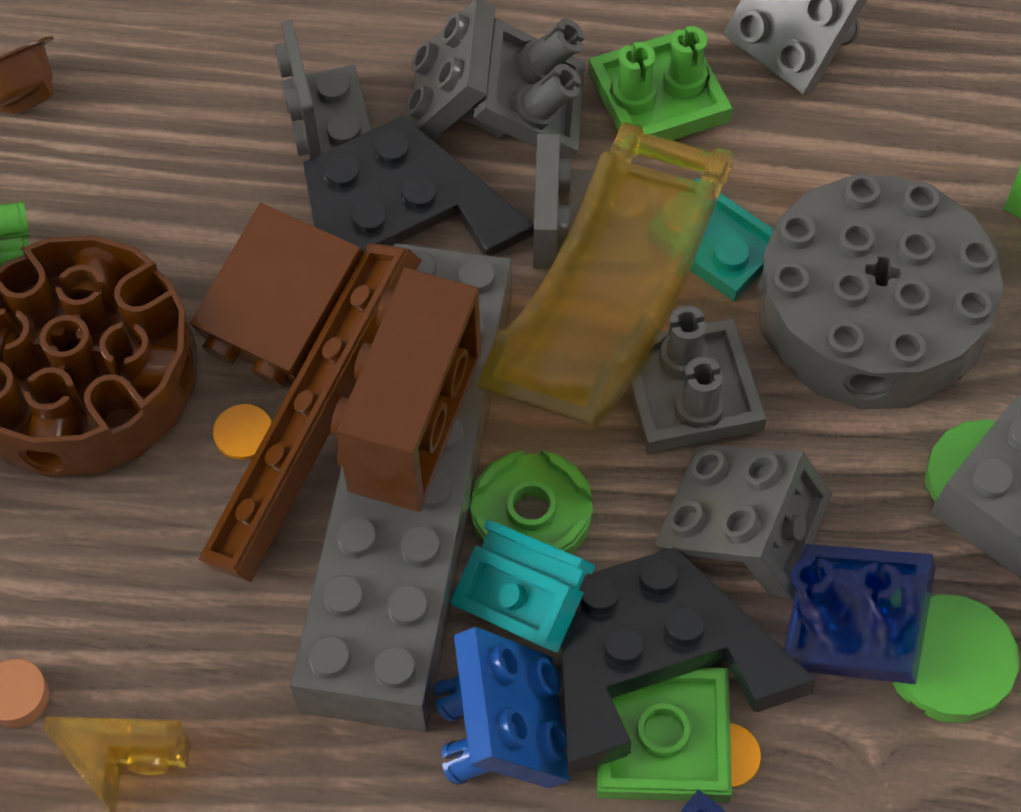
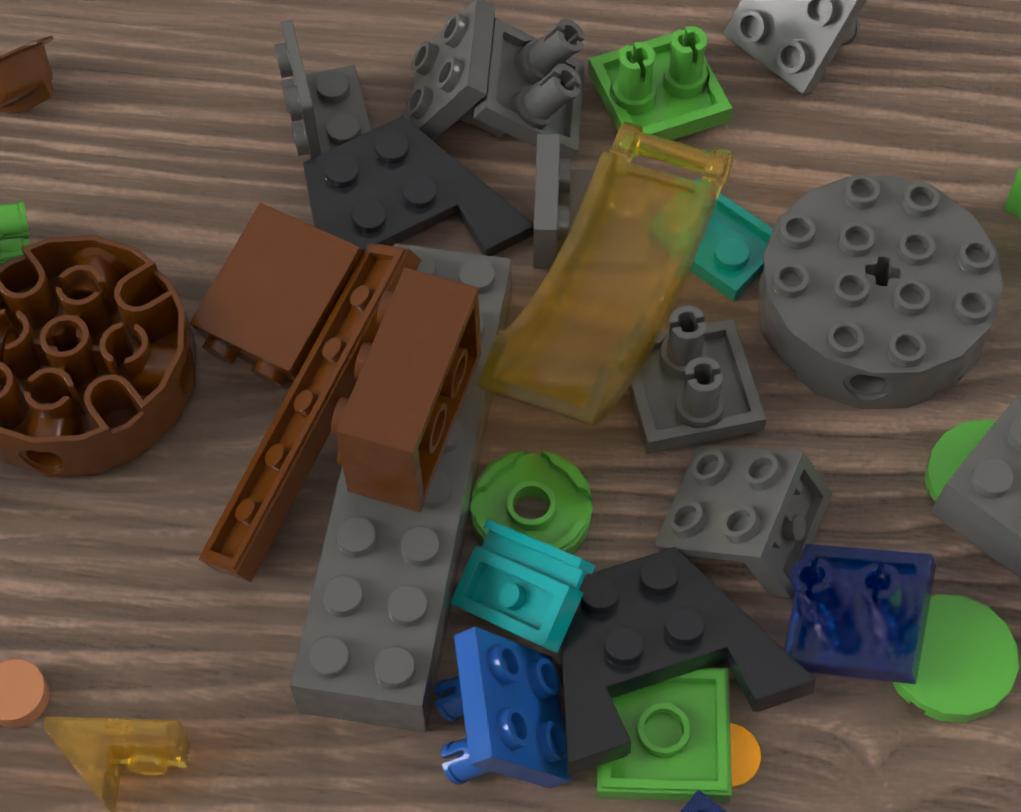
light orange piece [213,404,272,460] -> none

